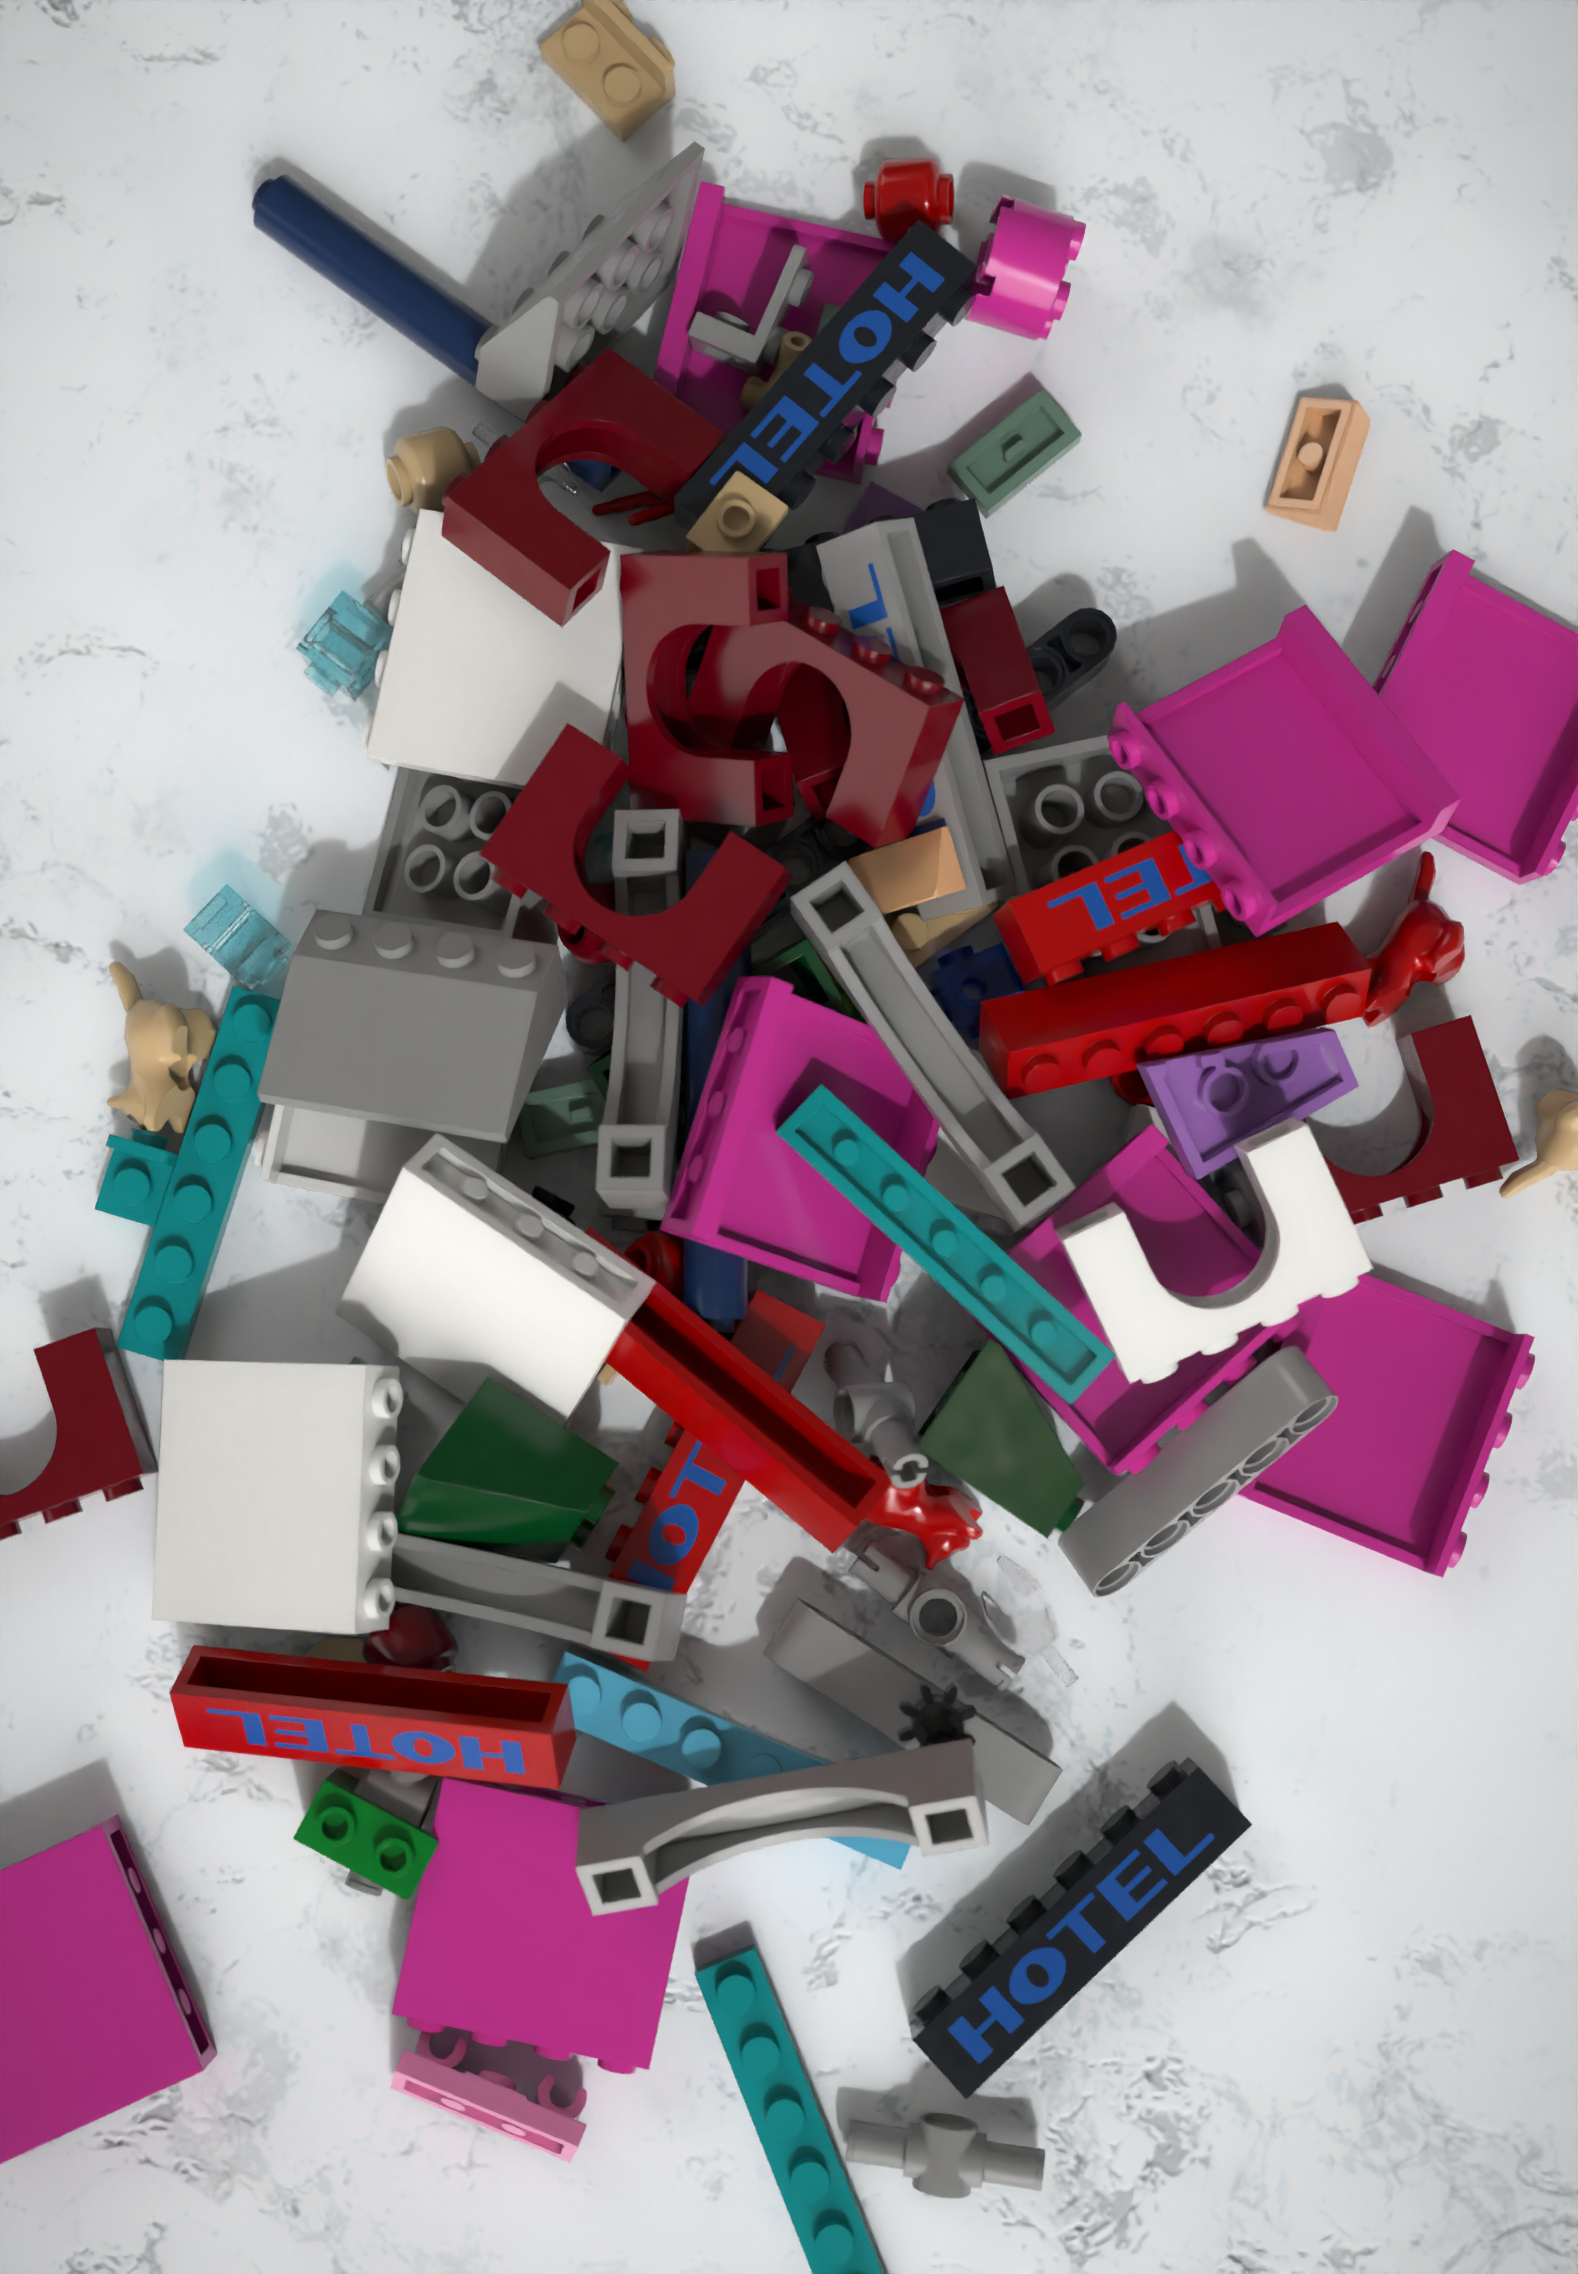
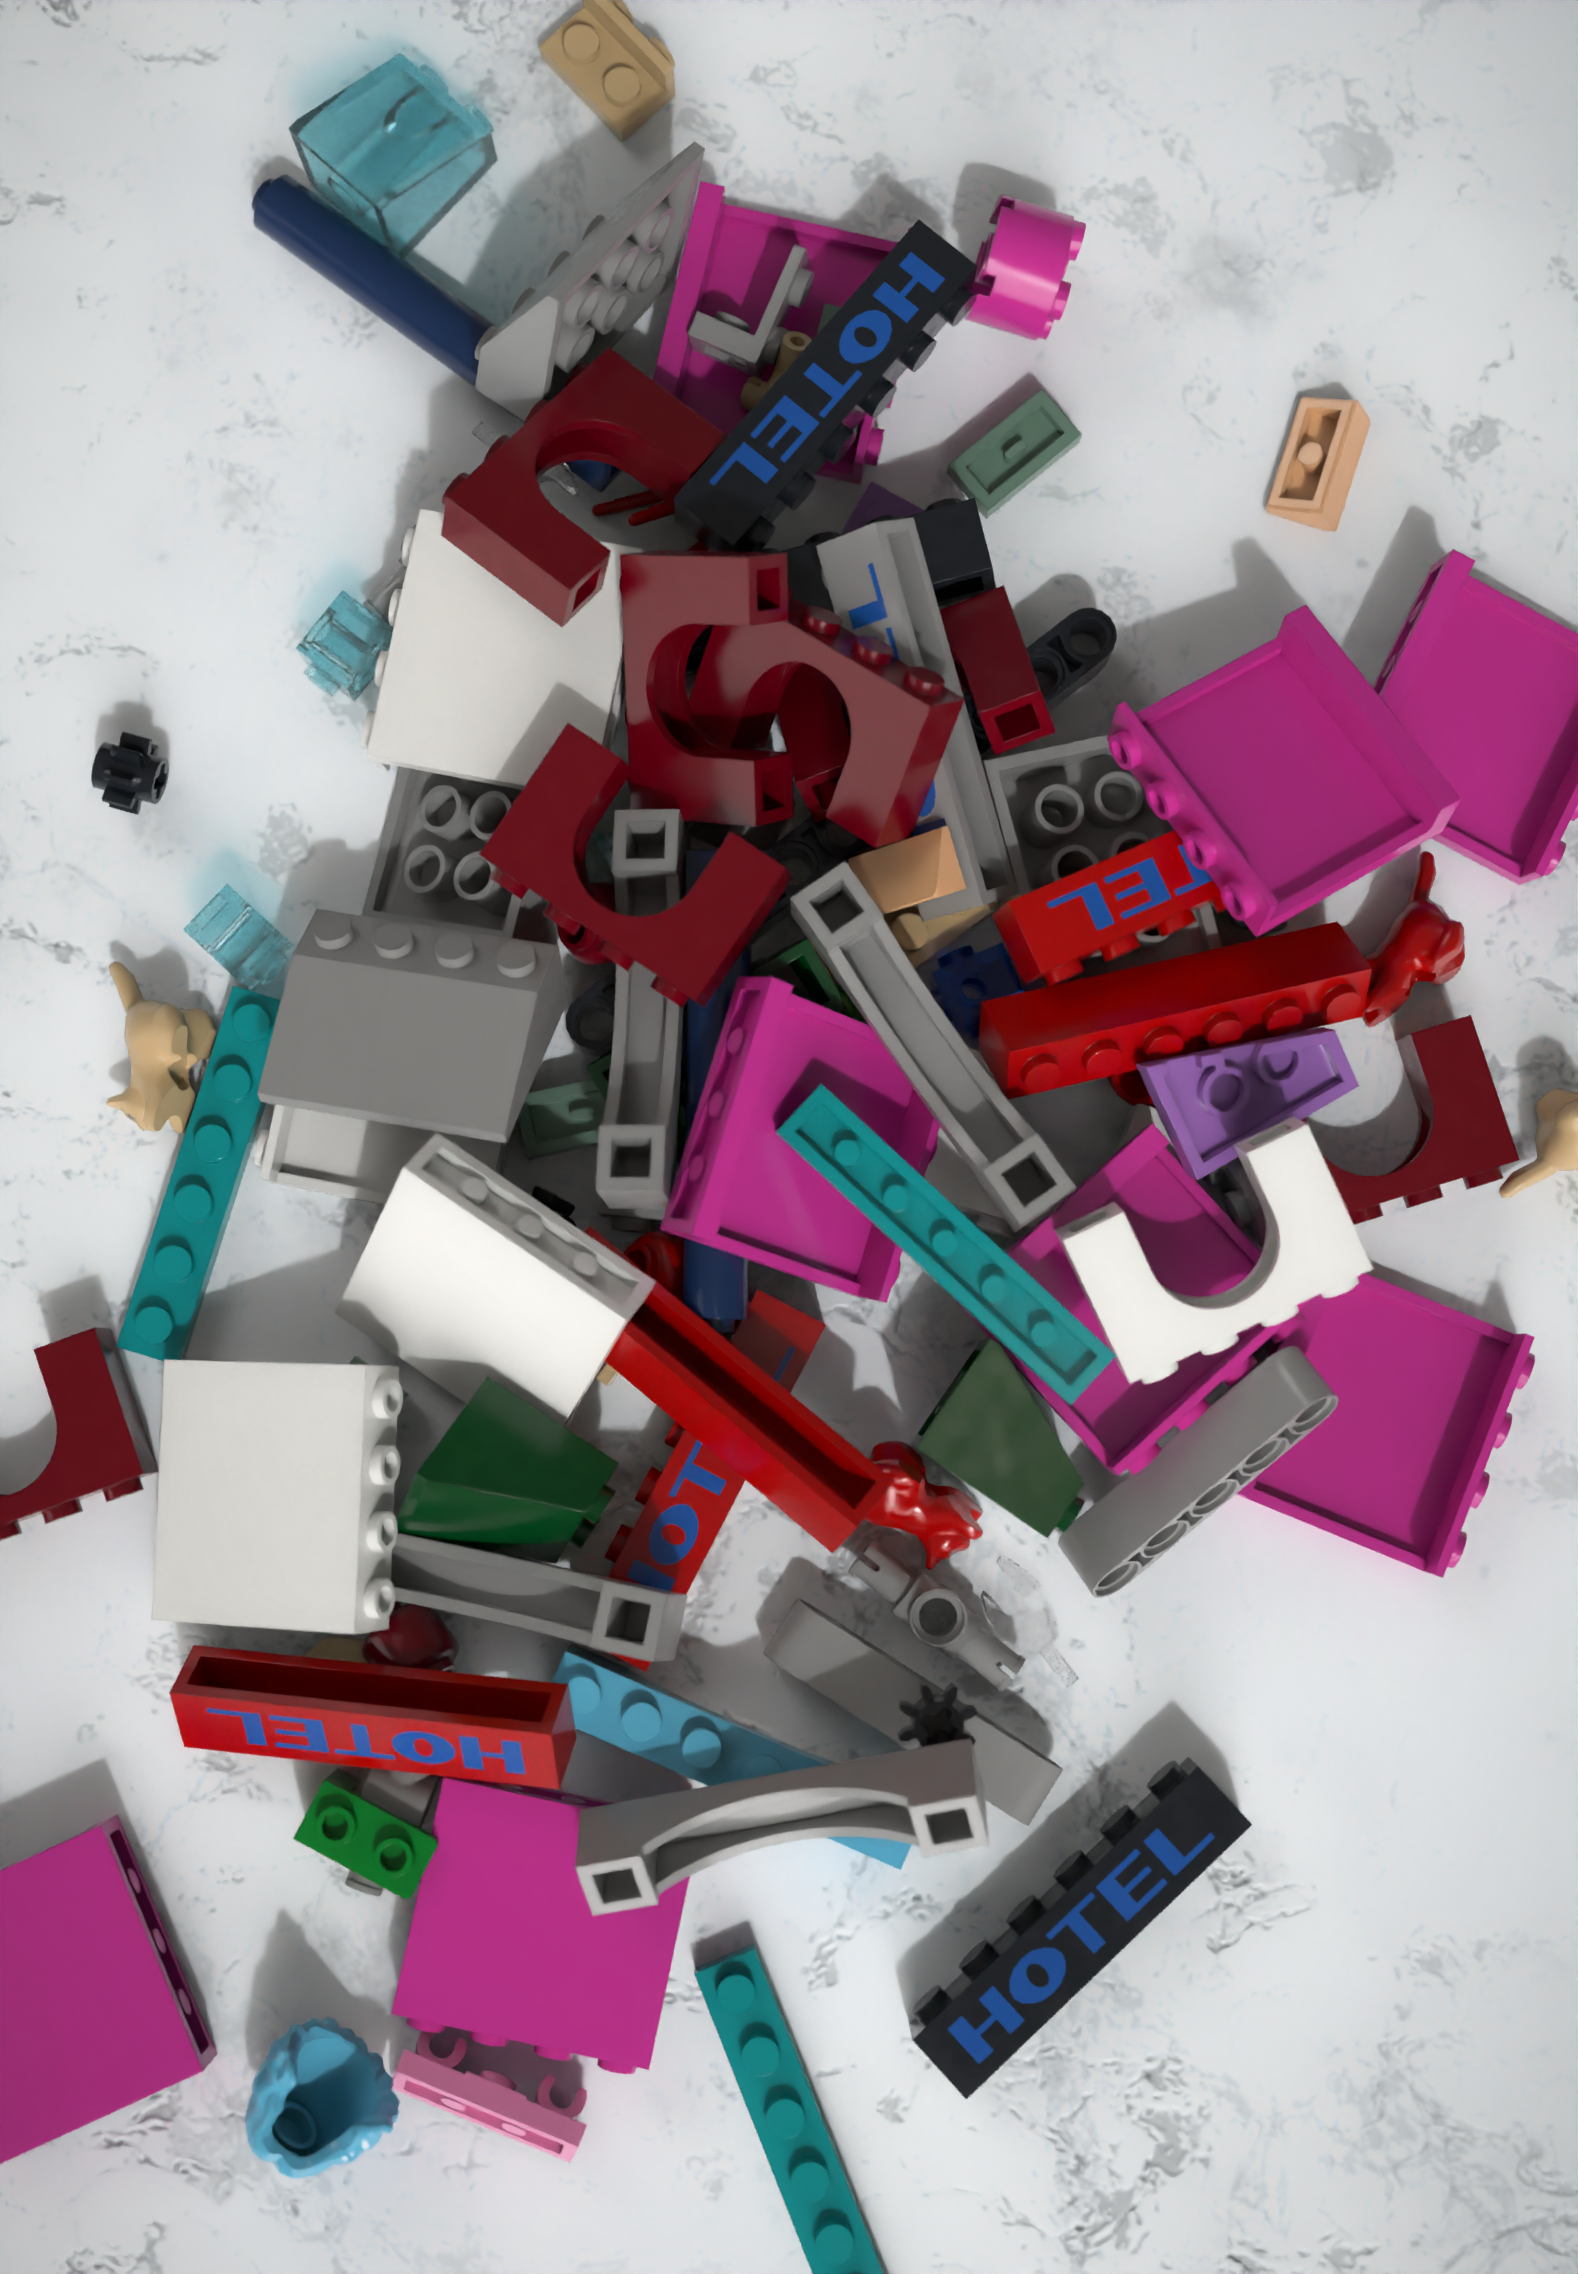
teal bracket [94,1128,178,1227] -> none
tan head [385,426,481,515] -> none
tan bracket [685,471,788,552] -> none
light grey pin [823,1340,928,1489] -> none
light grey pin [845,2113,1045,2199] -> none
red head [863,157,955,242] -> none
none -> black gear [91,731,169,815]
none -> medium azure hair [245,2017,400,2178]
none -> clear light blue slope [288,53,498,259]

